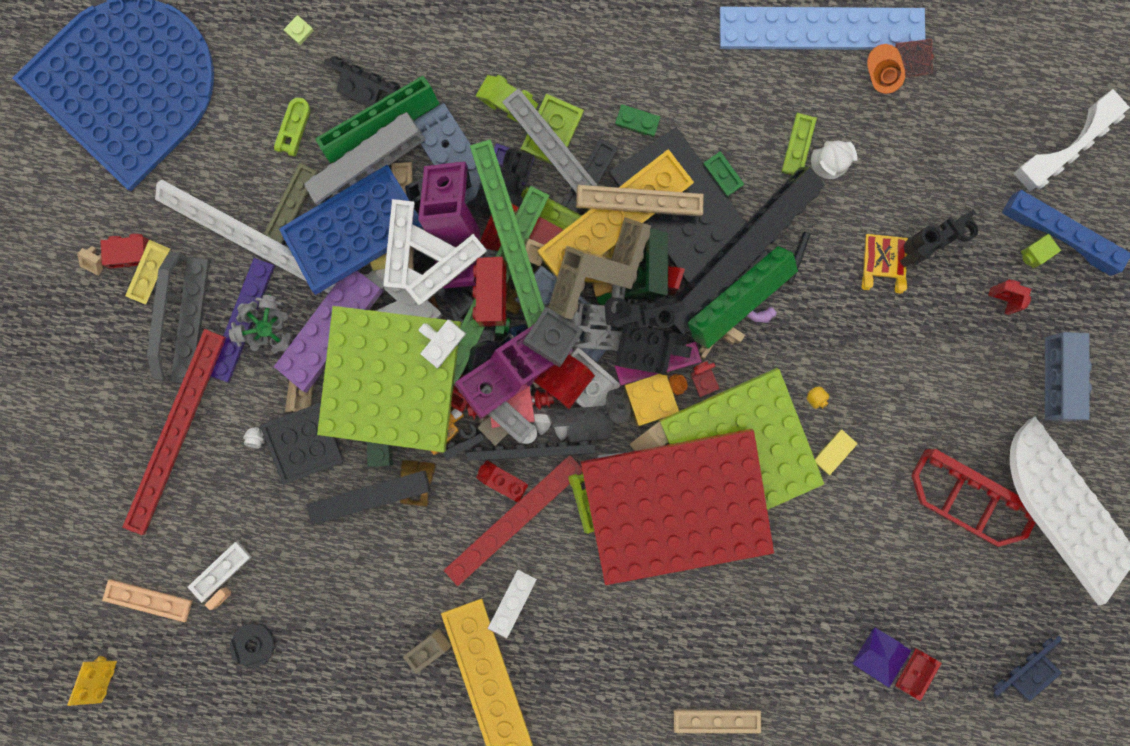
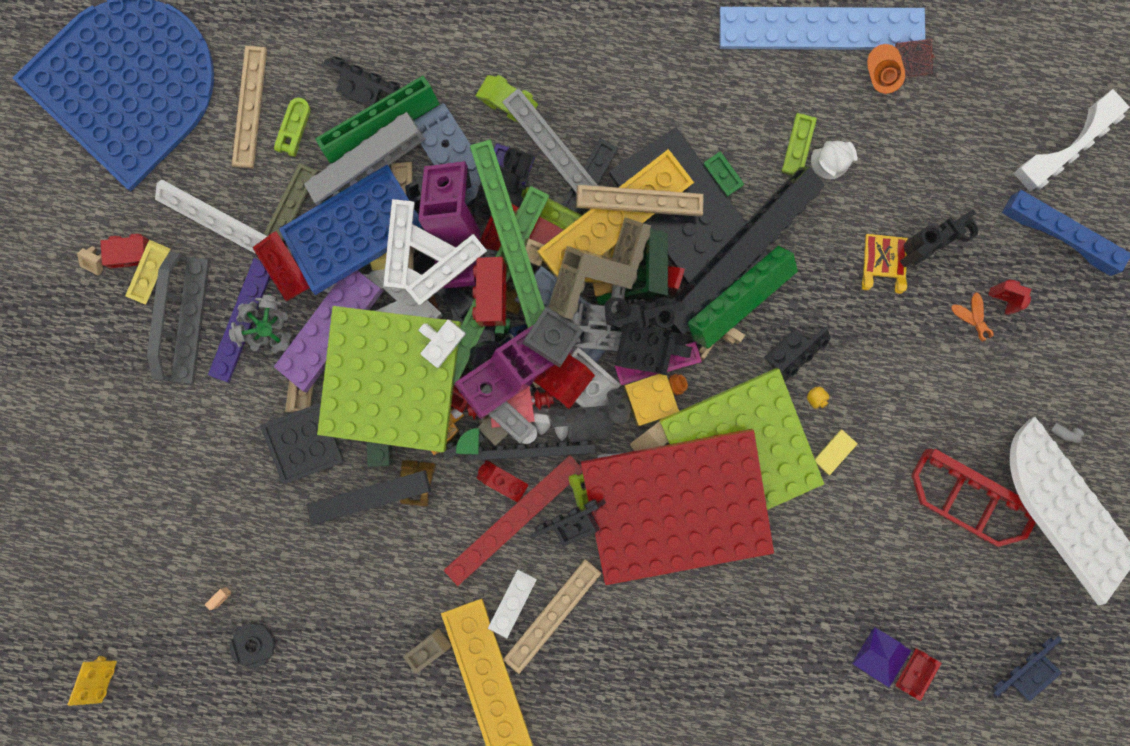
light nougat tile [102,579,193,622] -> none
red plate [122,329,227,535] -> none
white plate [188,542,252,603] -> none
white plate [243,427,265,449] -> none
yellowish green plate [284,15,314,45] -> none
lime plate [521,94,584,166] -> none
green plate [615,104,660,138] -> none
tan tile [674,710,761,733] -> none
red bracket [690,361,720,397] -> none
lavender piece [746,307,777,323] -> none
black piece [785,232,811,285] -> none
lime brick [1020,234,1061,268] -> none
sand blue brick [1045,332,1092,422] -> none
none -> tan tile [232,46,267,169]
none -> red tile [252,231,310,302]
none -> green brick [456,428,480,454]
none -> tan tile [503,559,601,674]
none -> black bracket [530,499,606,547]
none -> black bracket [764,327,831,382]
none -> orange piece [951,292,994,342]
none -> light grey arm [1050,423,1084,443]

